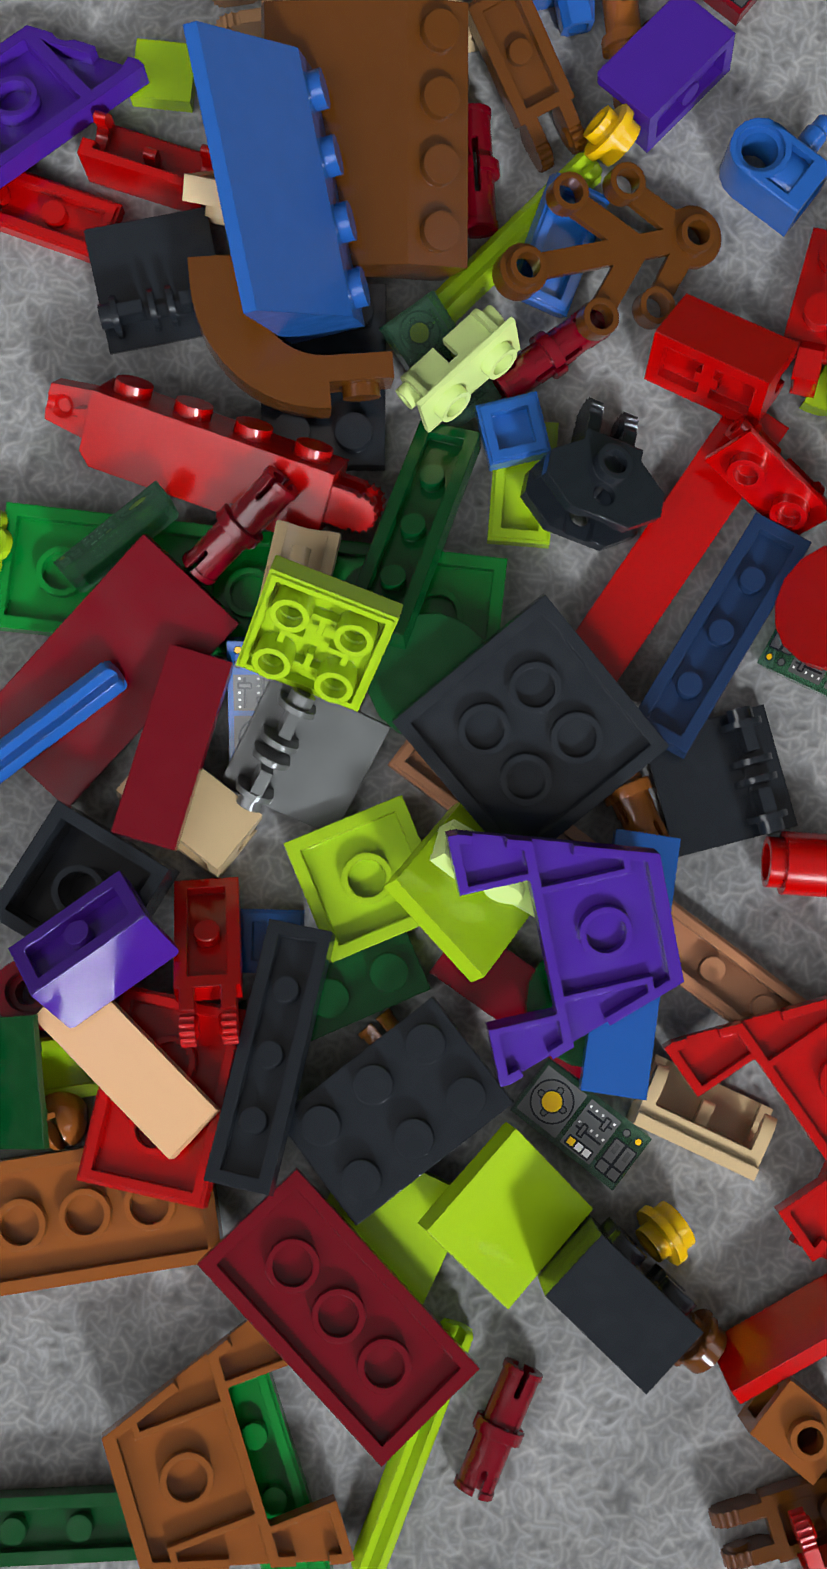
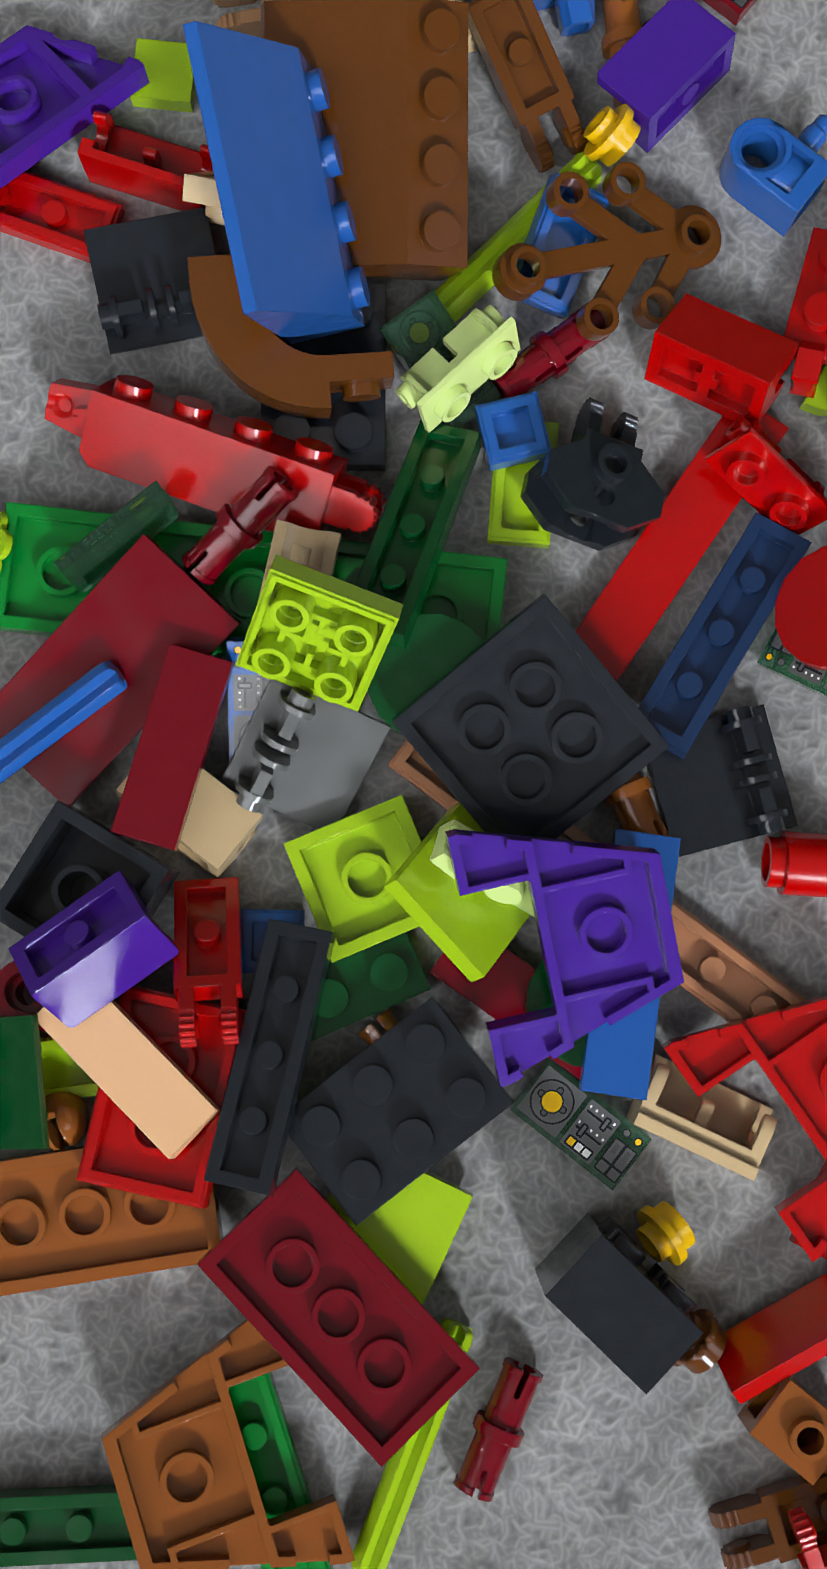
lime tile [417,1122,593,1309] -> none
dark red pin [468,103,500,239] -> none

